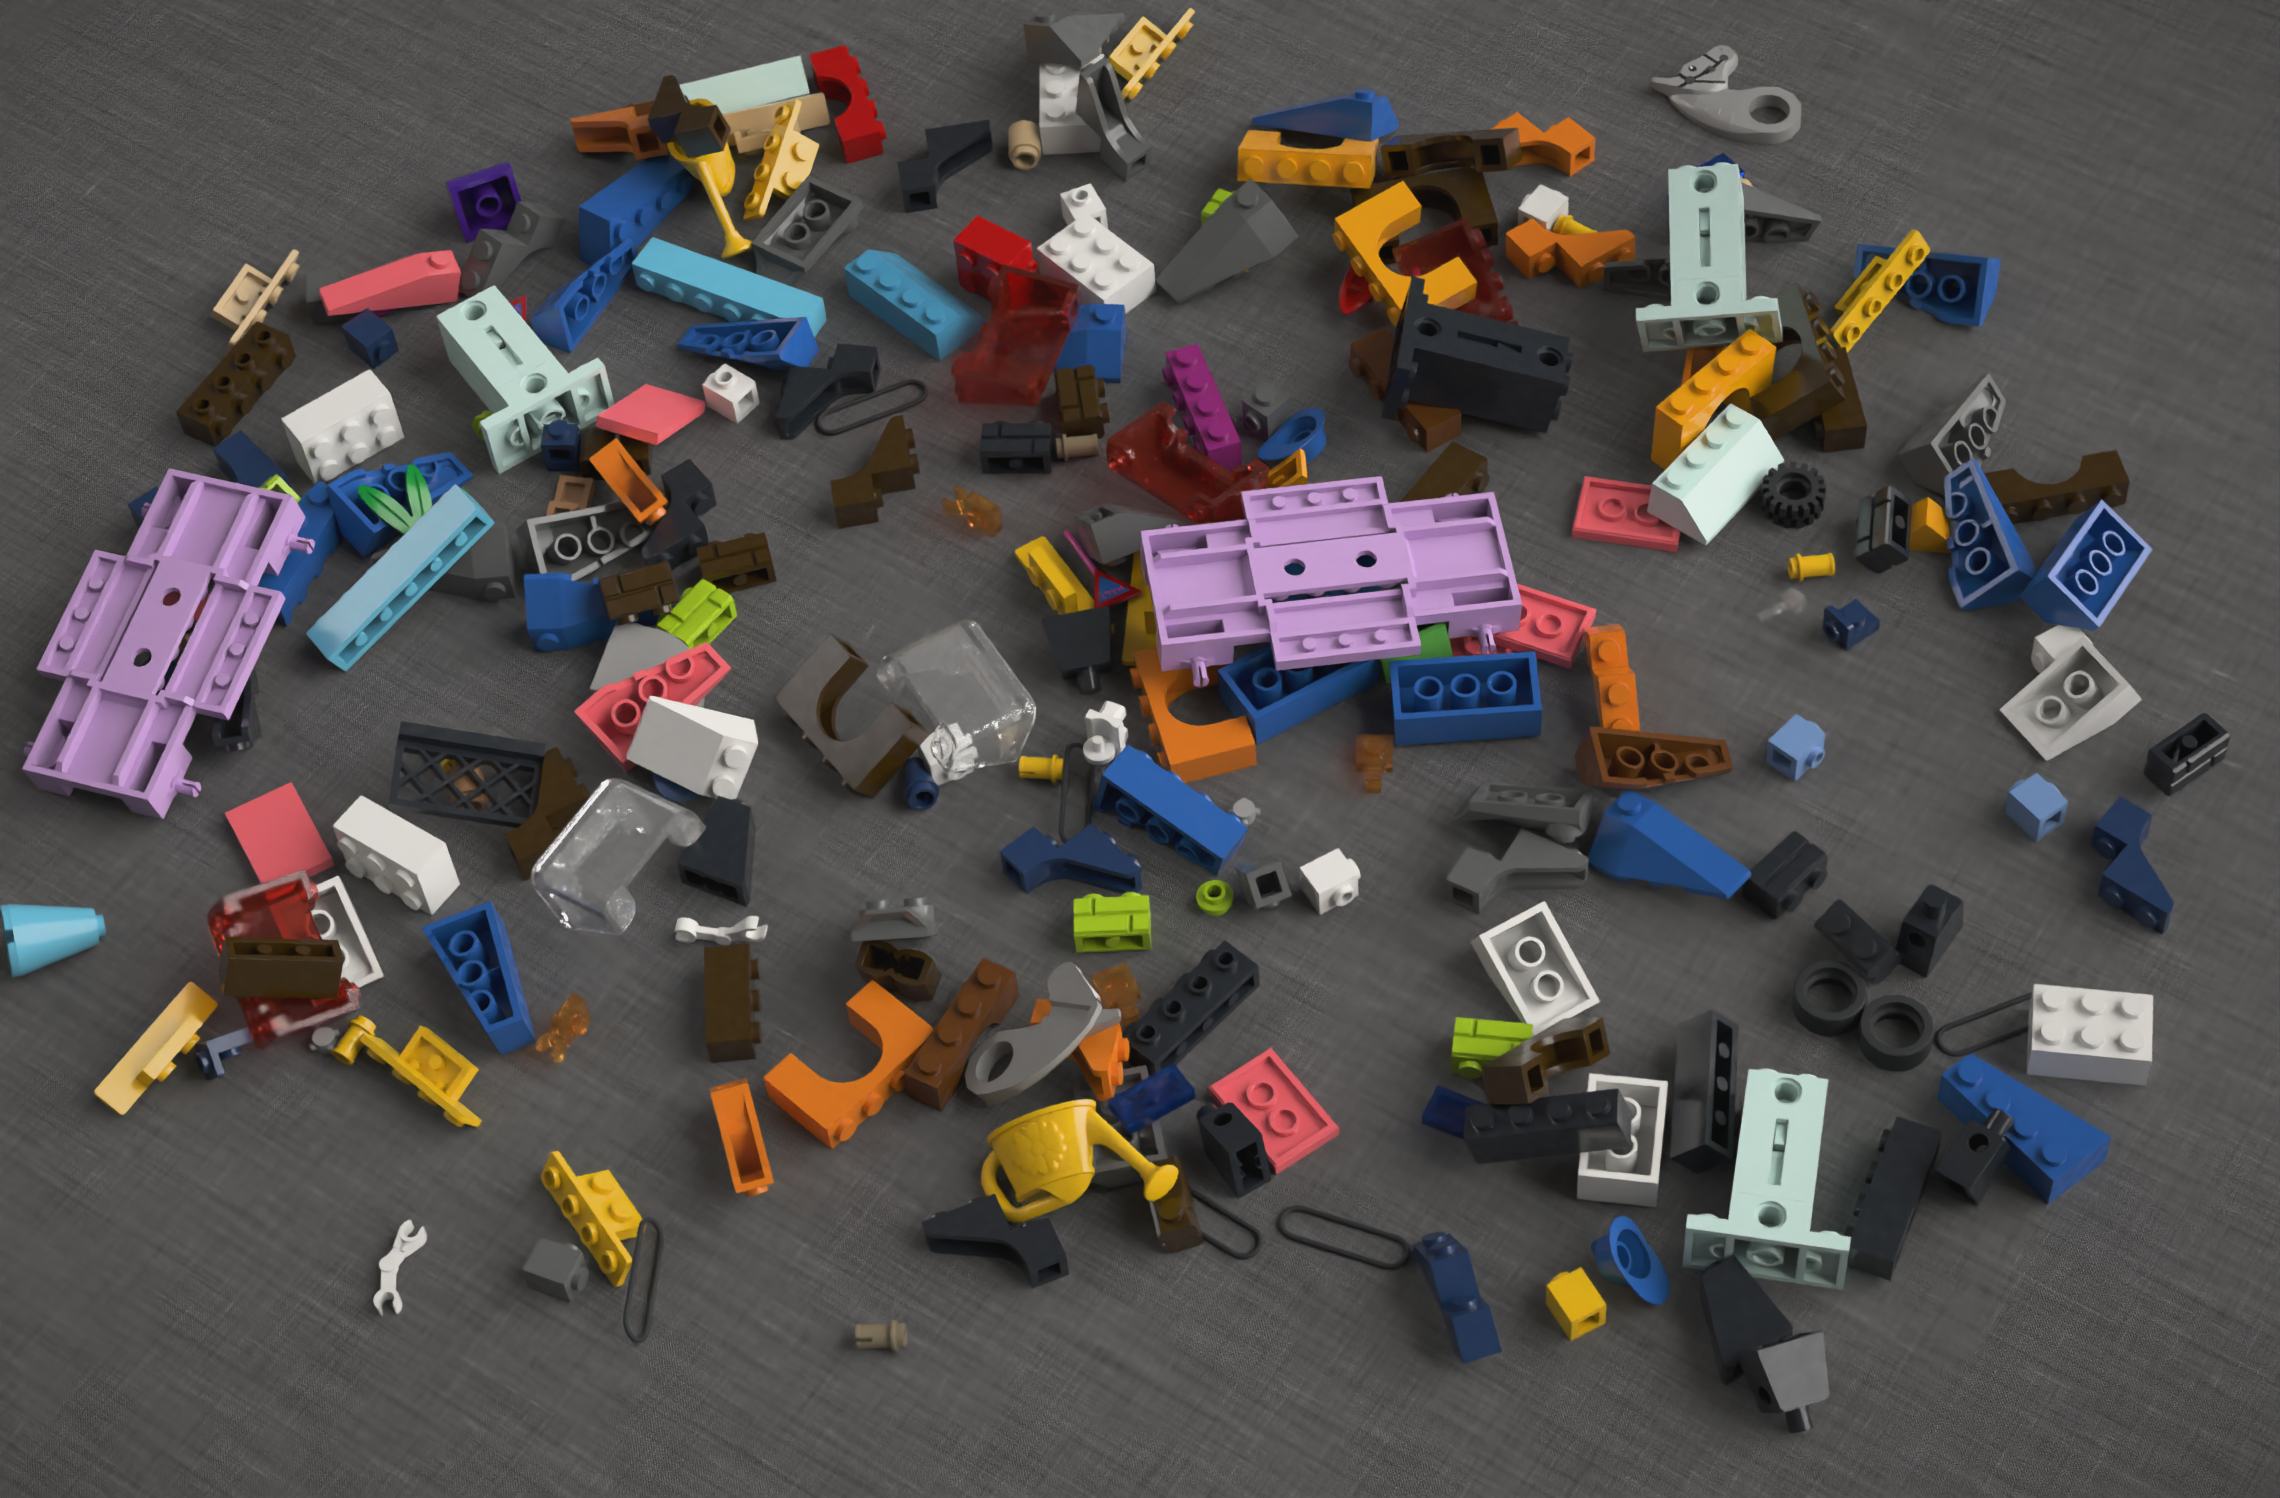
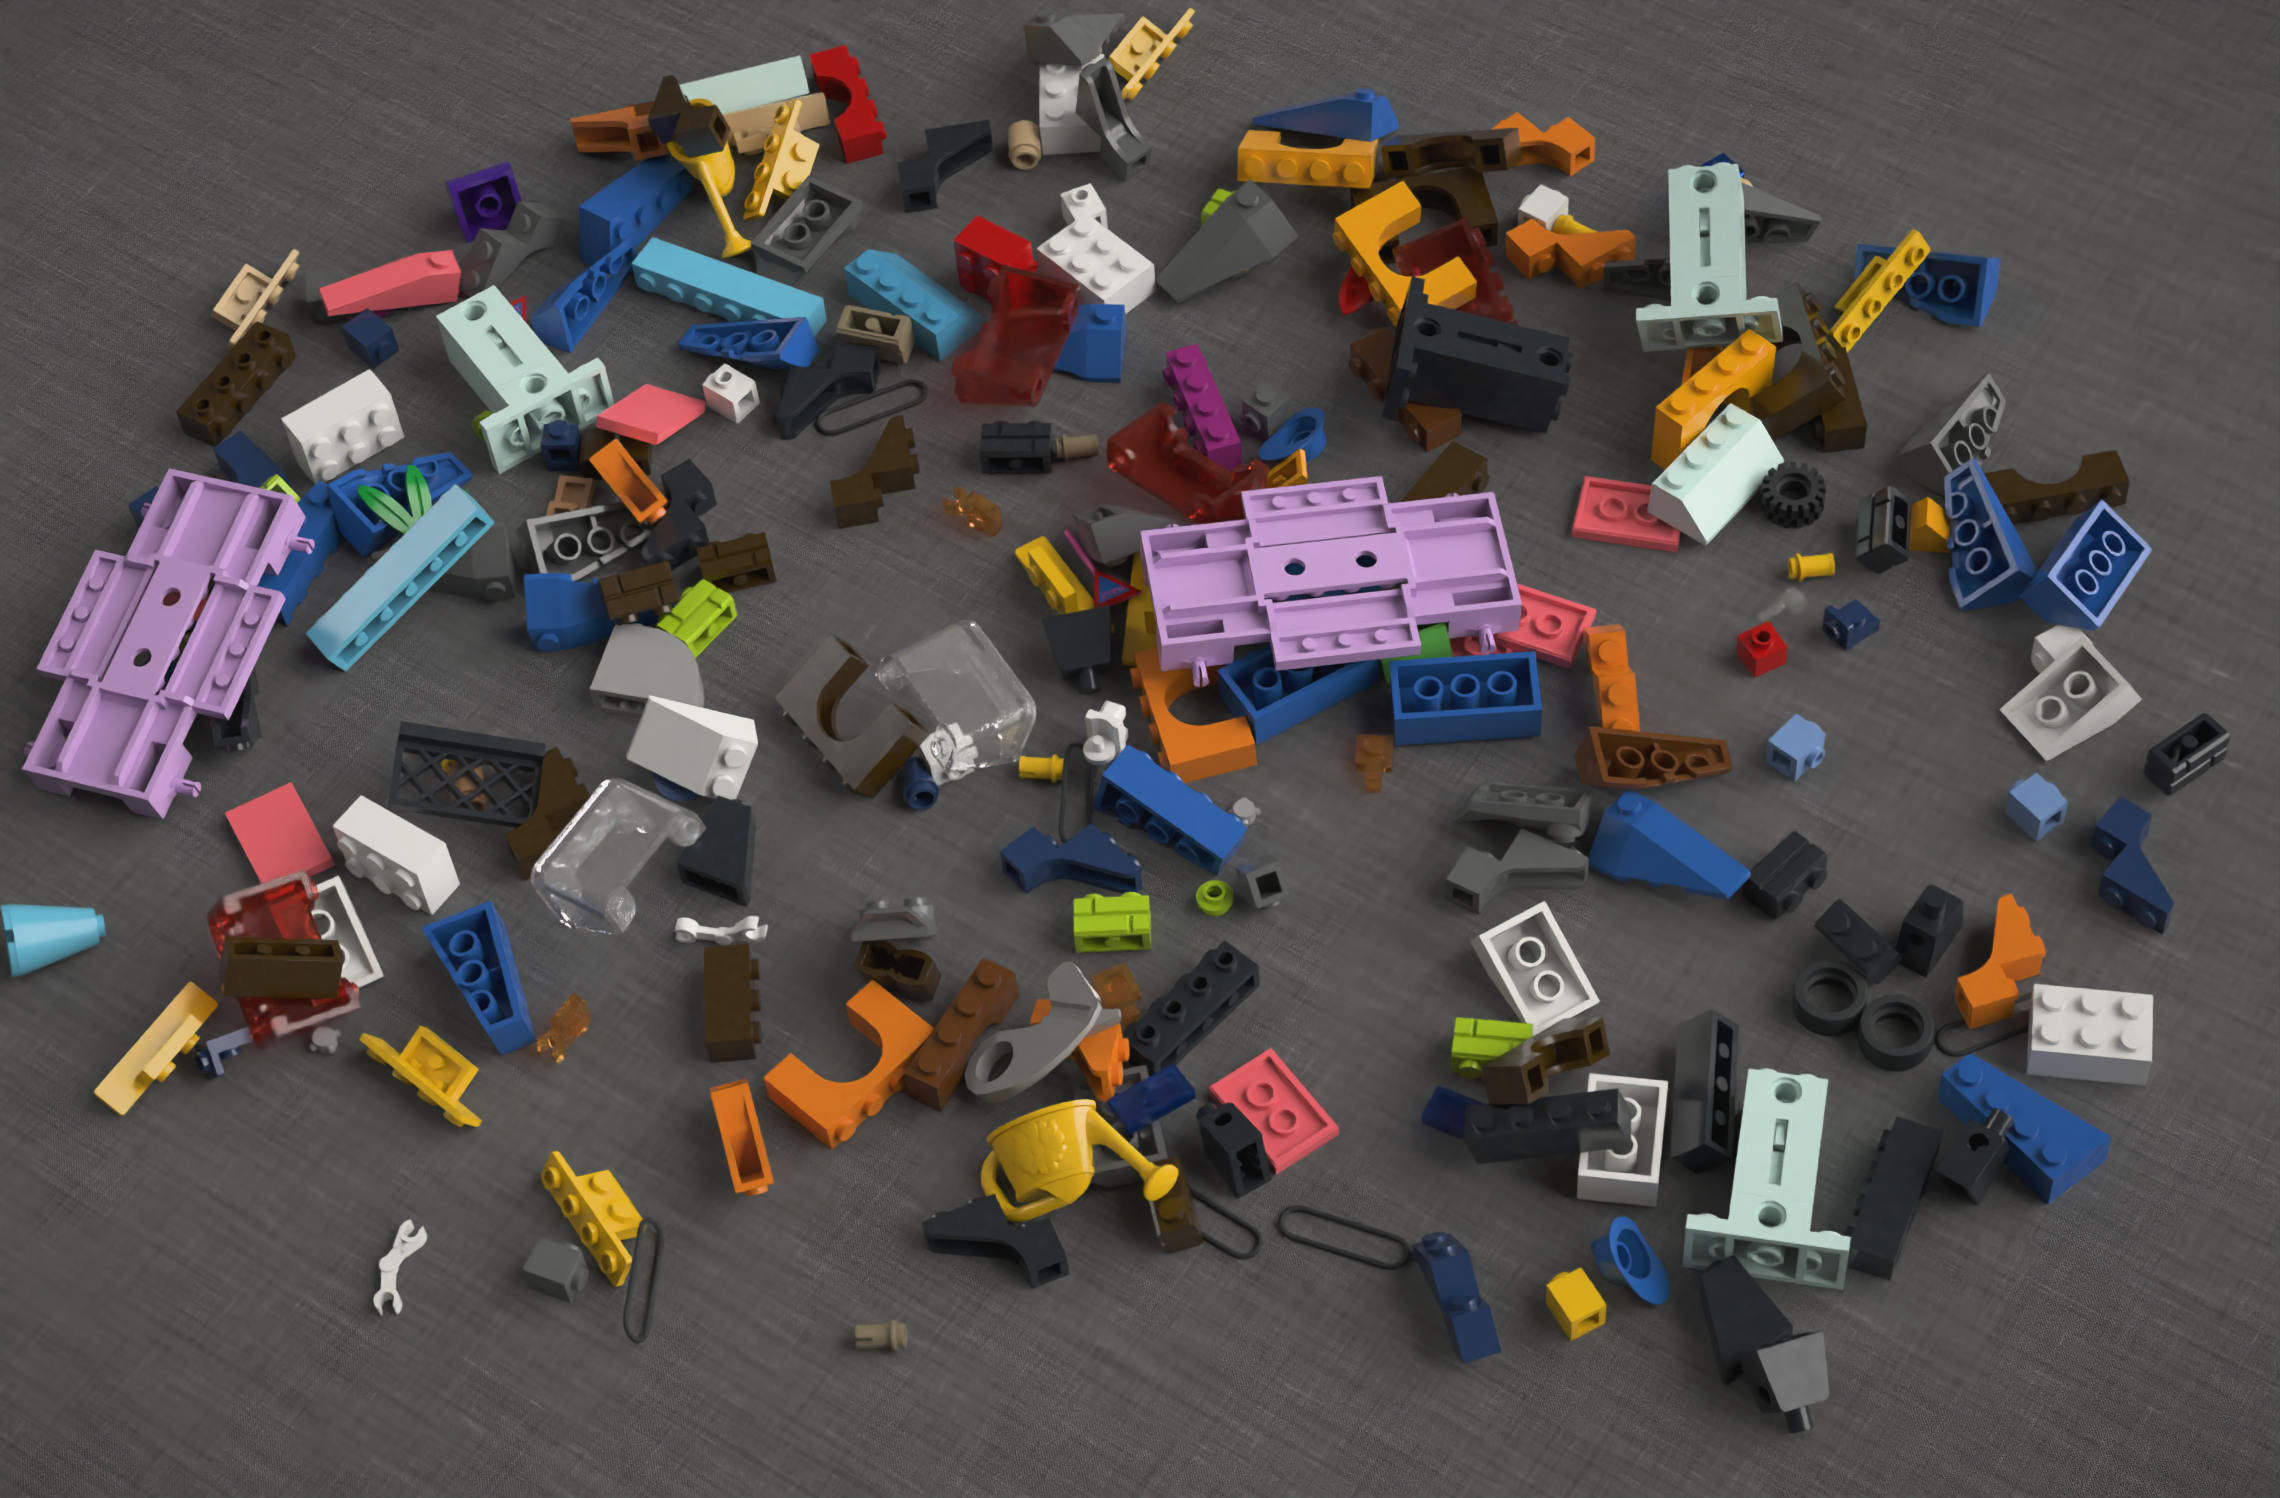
yellow pin [331,1015,376,1065] -> none
coral wedge [574,642,731,773] -> none
dark brown brick [1054,365,1110,439] -> none
white brick [1300,848,1361,915] -> none
light grey animal [1648,45,1801,144] -> none
none -> dark tan brick [836,305,916,364]
none -> red plate [1736,621,1788,678]
none -> orange arch [1954,893,2046,1030]

